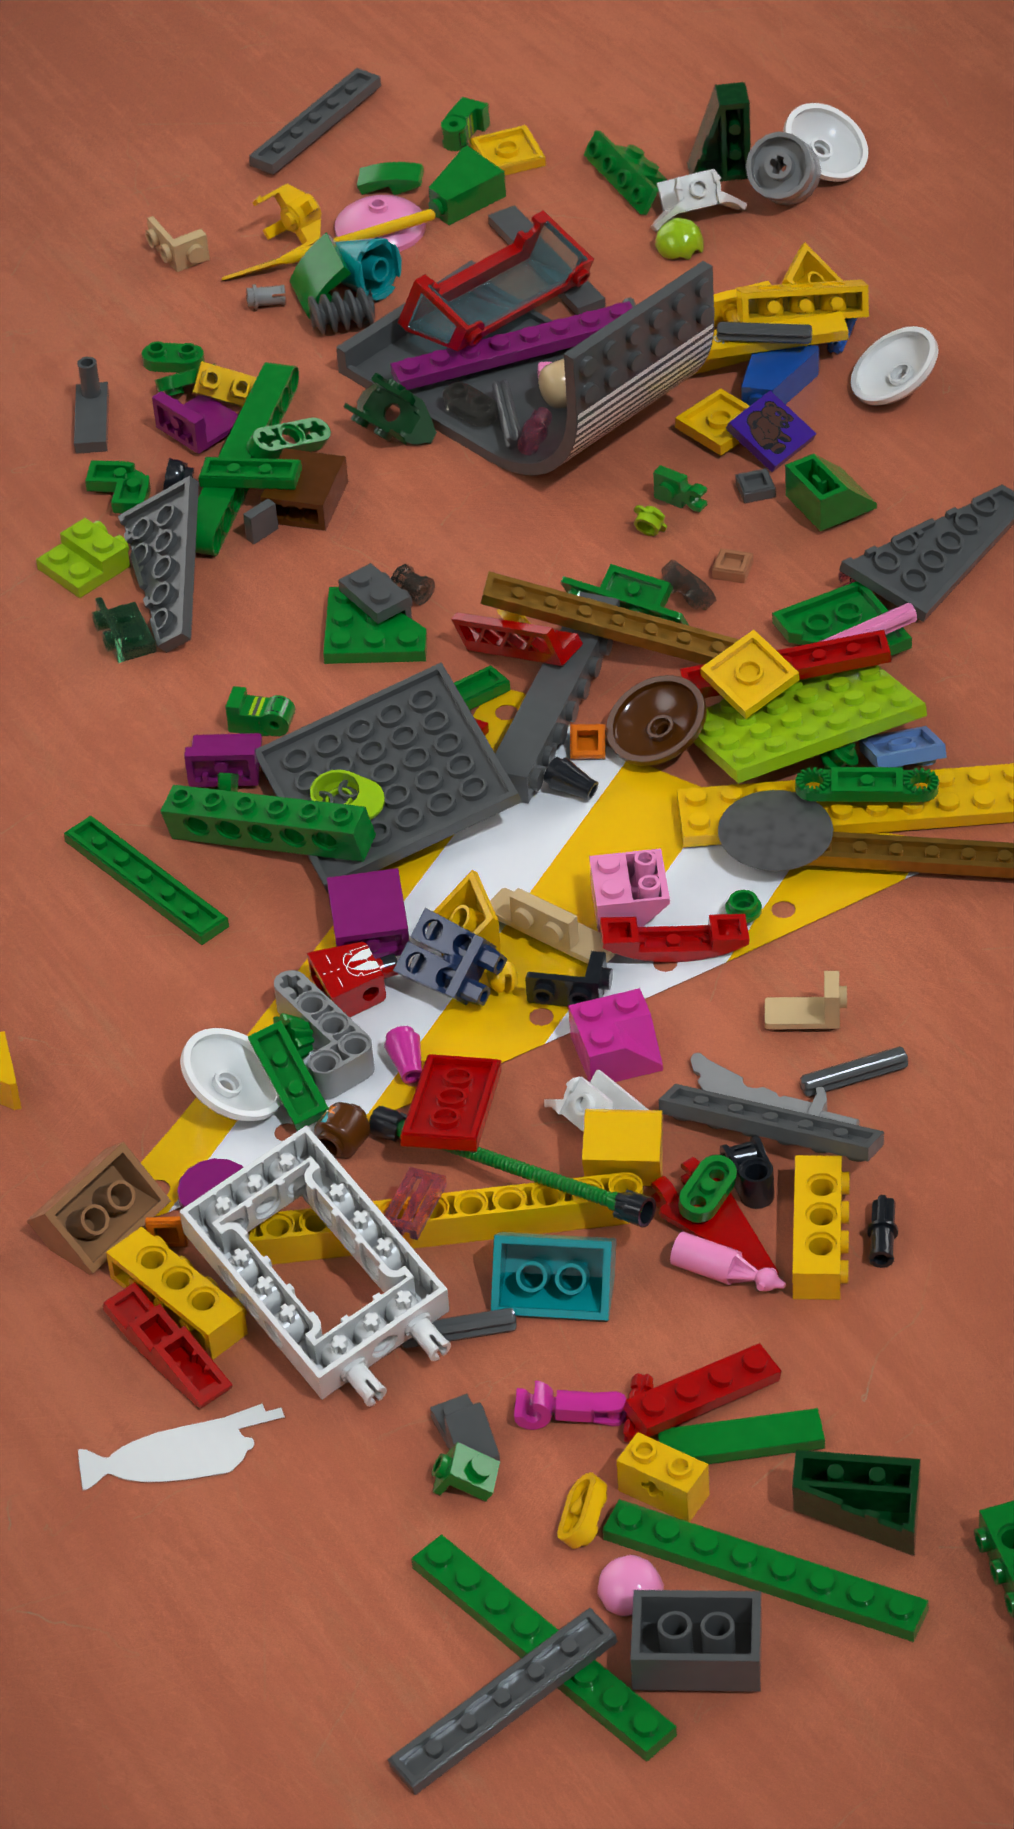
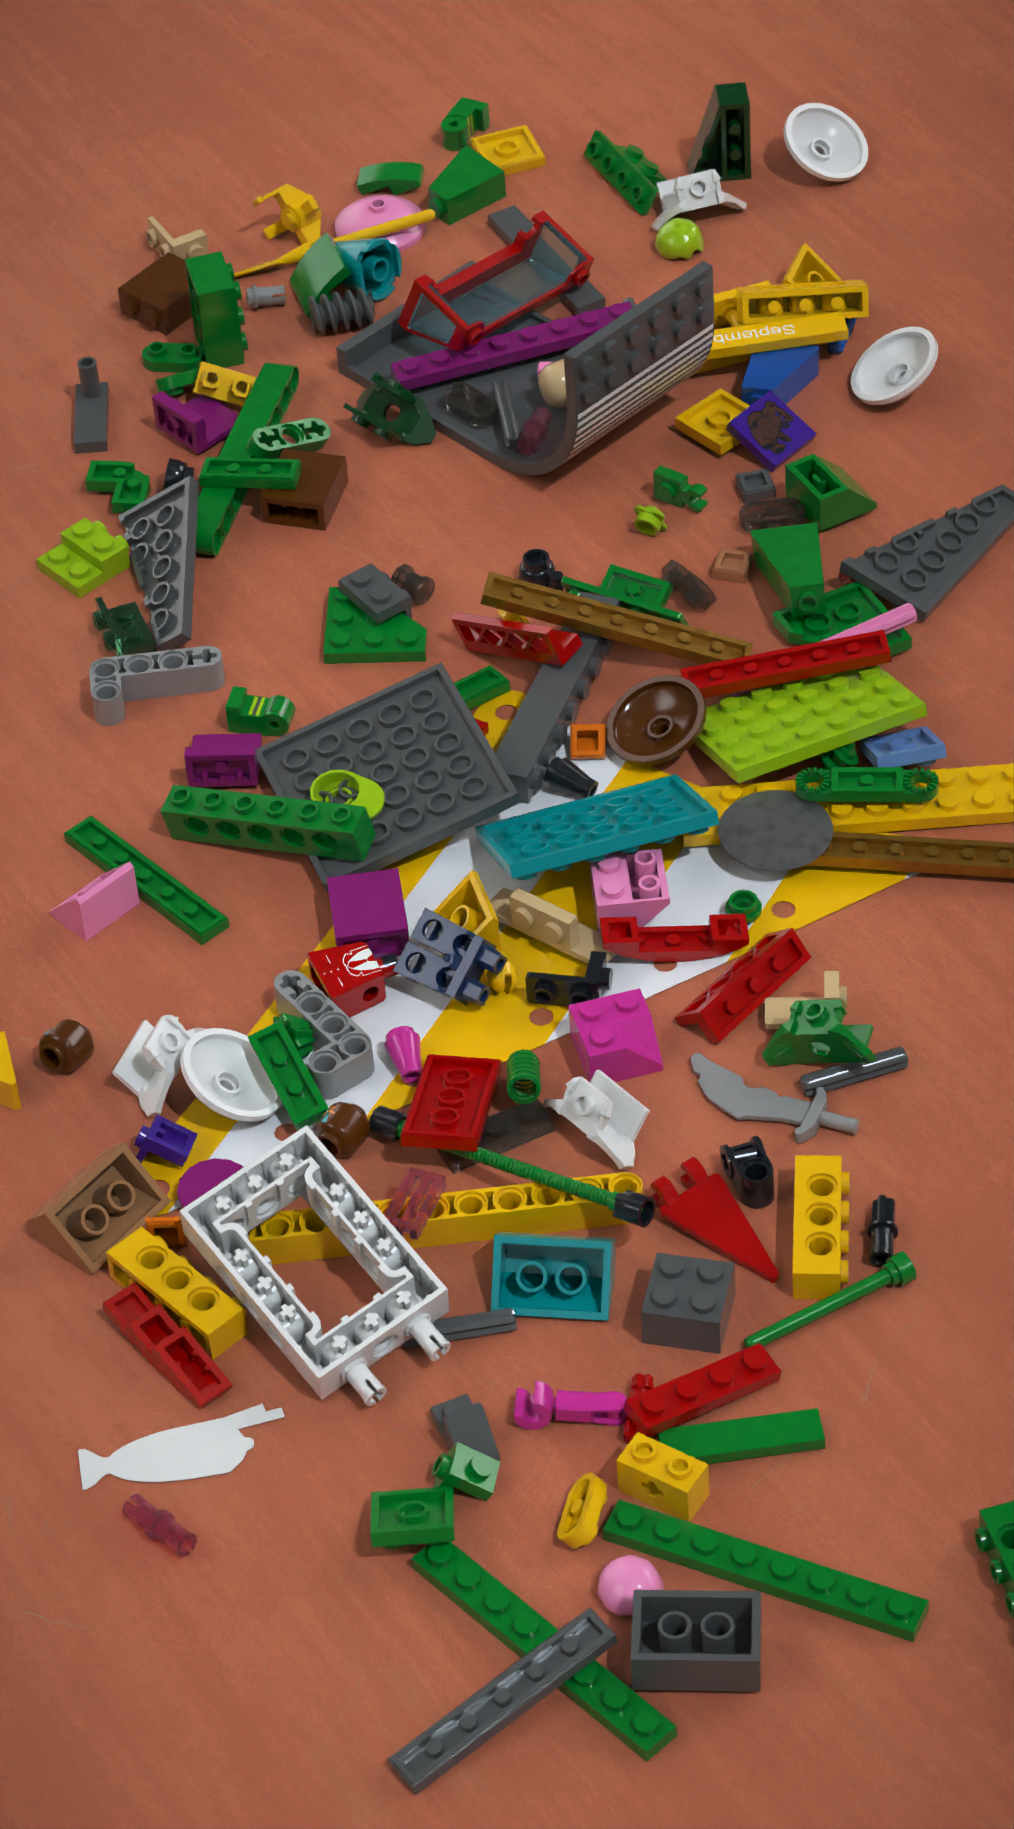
green tile [218,772,239,792] -> none
dark grey tile [243,499,278,544] -> none
dark grey plate [249,68,381,175] -> none
yellow slope [582,1109,663,1186] -> none
dark grey plate [659,1084,884,1162] -> none
bright pink wheel [670,1232,786,1291] -> none
green plate [678,1155,737,1223] -> none
yellow plate [700,629,799,719] -> none
dark grey axle [717,322,812,344] -> none
light grey wheel [746,132,821,206] -> none
dark green wedge [792,1450,921,1556] -> none
none -> reddish brown head [38,1019,94,1074]
none -> bright pink slope [49,861,140,941]
none -> light grey beam [89,646,225,726]
none -> white piece [112,1015,205,1118]
none -> reddish brown brick [118,252,192,335]
none -> clear pink pin [122,1494,197,1557]
none -> dark purple bracket [133,1114,198,1167]
none -> green brick [185,251,248,368]
none -> green plate [370,1486,455,1549]
none -> clear smoke plate [436,1099,554,1174]
none -> teal plate [474,774,719,880]
none -> green piece [506,1049,541,1104]
none -> black piece [519,549,564,591]
none -> dark grey brick [641,1252,736,1354]
none -> red fence [675,928,812,1044]
none -> clear smoke plate [739,497,806,533]
none -> green piece [744,1251,917,1348]
none -> green slope [751,522,827,617]
none -> green piece [762,999,877,1066]

